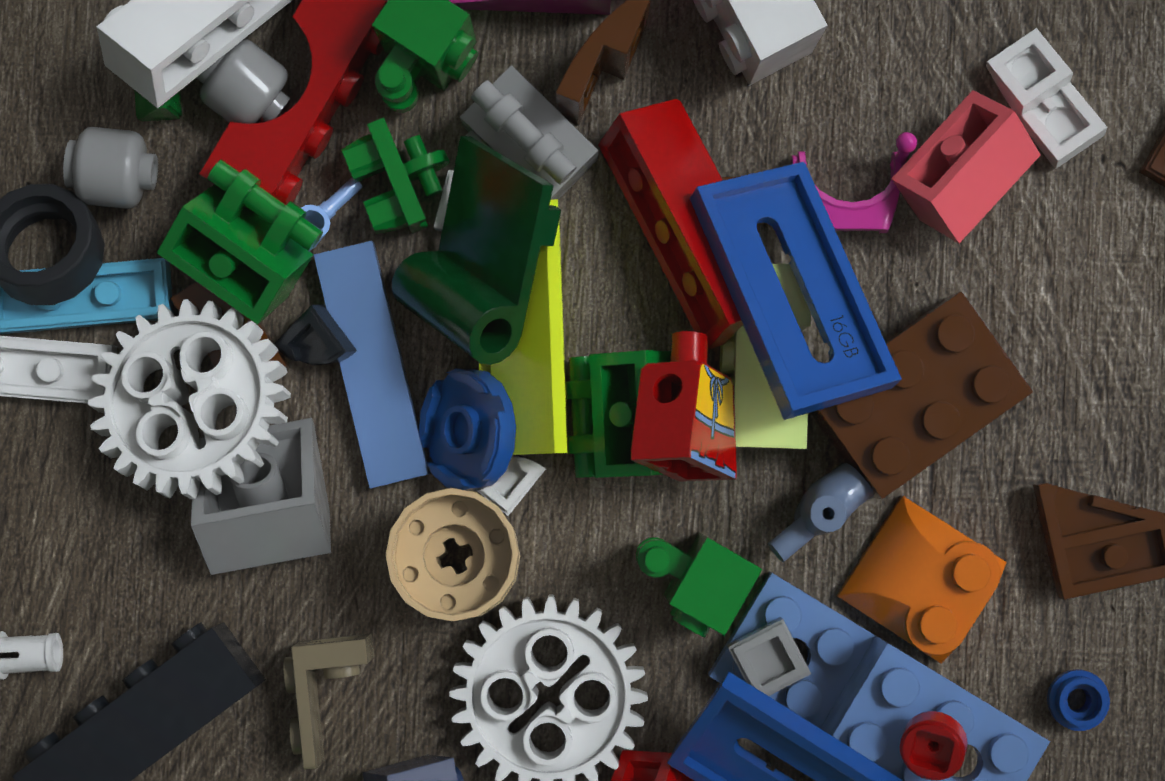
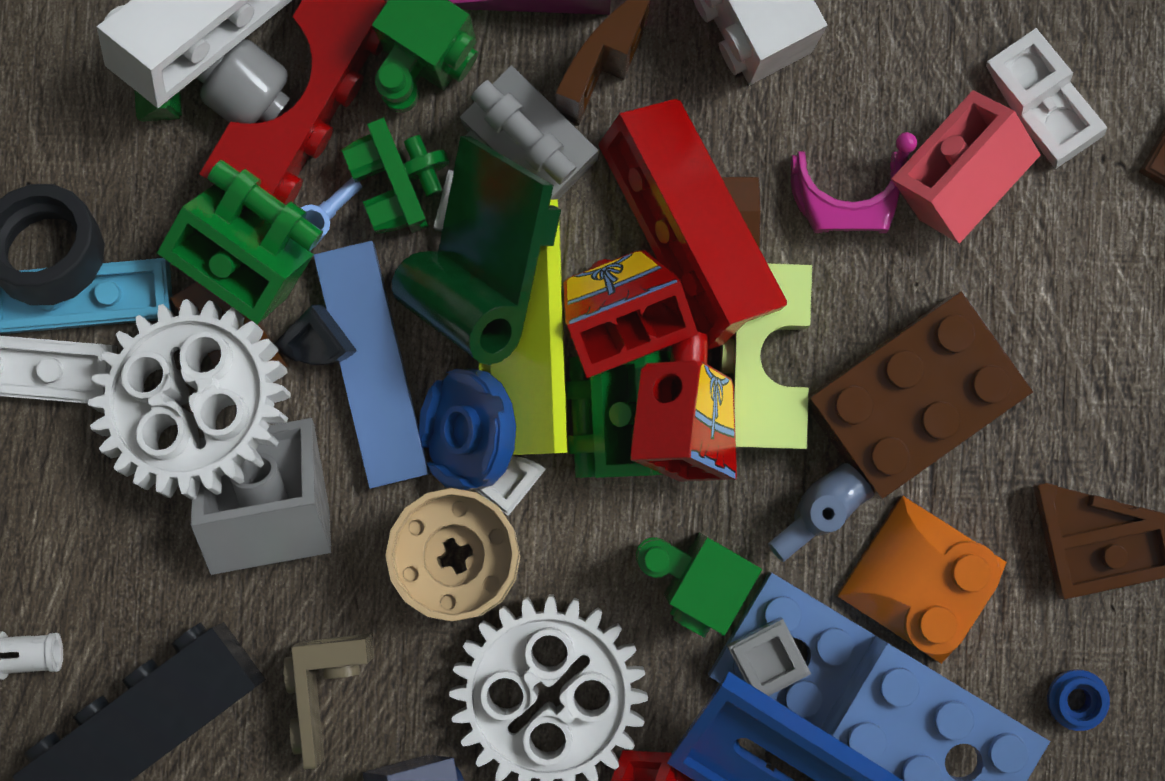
light grey head [63,127,158,209] -> none
blue piece [690,162,902,420] -> none
red tile [900,711,968,780] -> none
none -> red torso [563,250,698,378]

